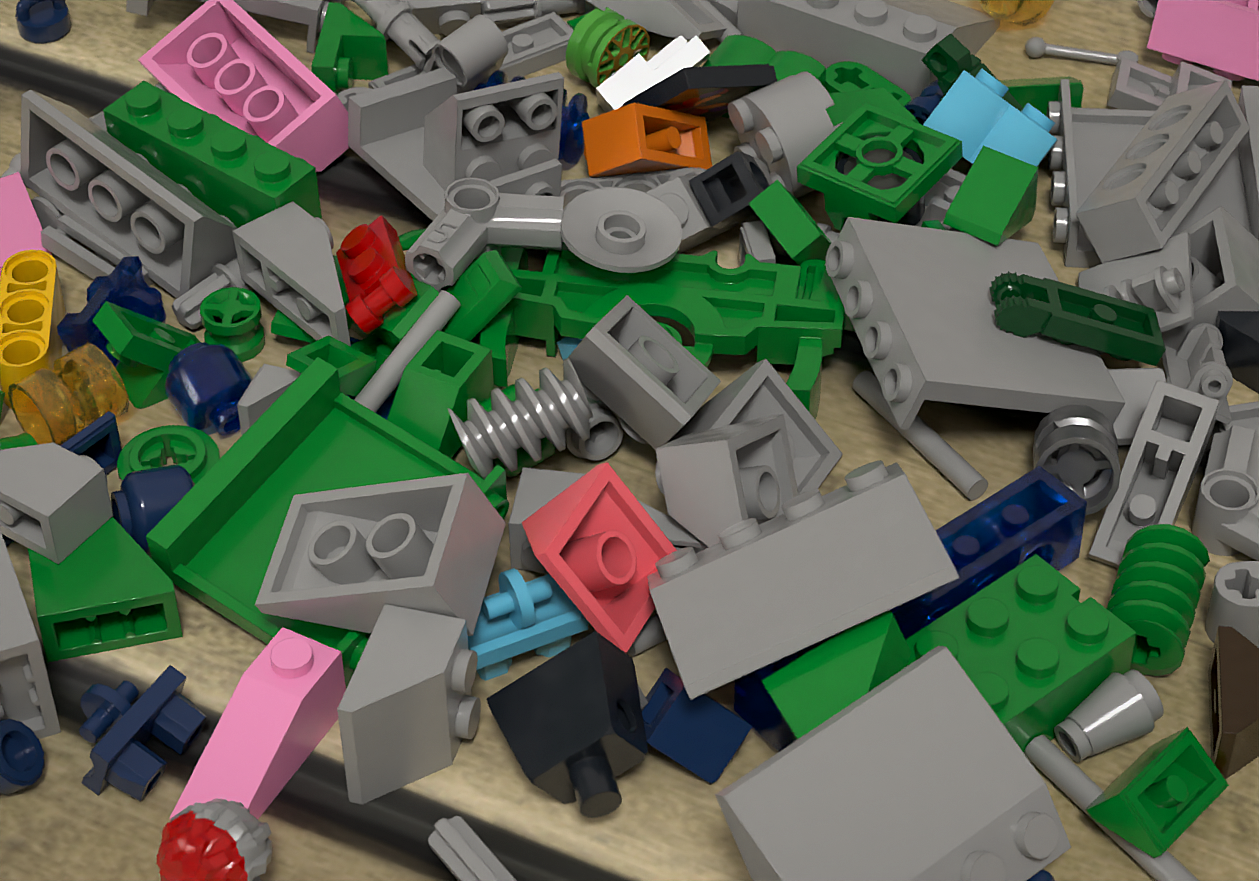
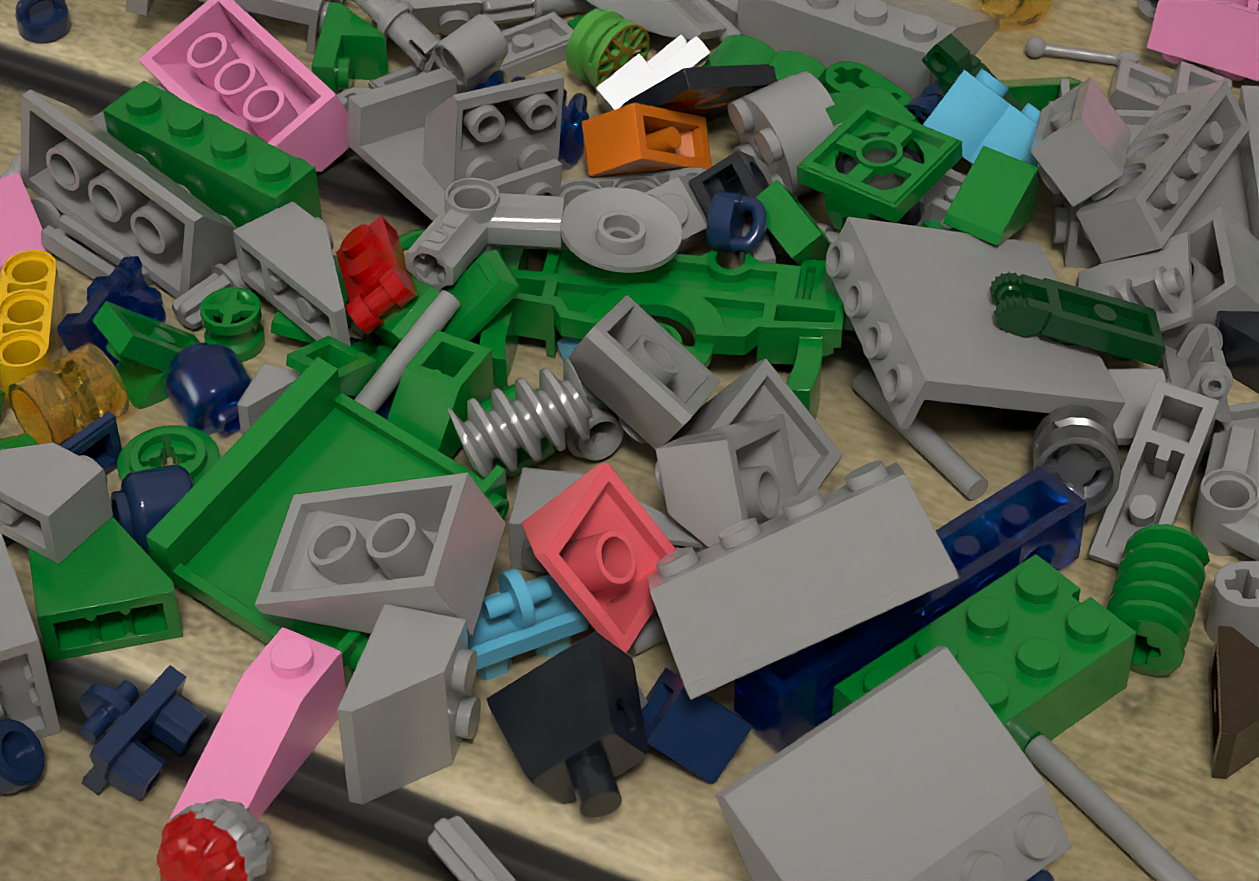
green slope [762,610,911,740] -> none
light grey cone [1054,669,1164,762] -> none
green slope [1085,727,1229,858] -> none
none -> dark blue tile [707,190,767,253]
none -> light grey brick [1030,78,1131,207]

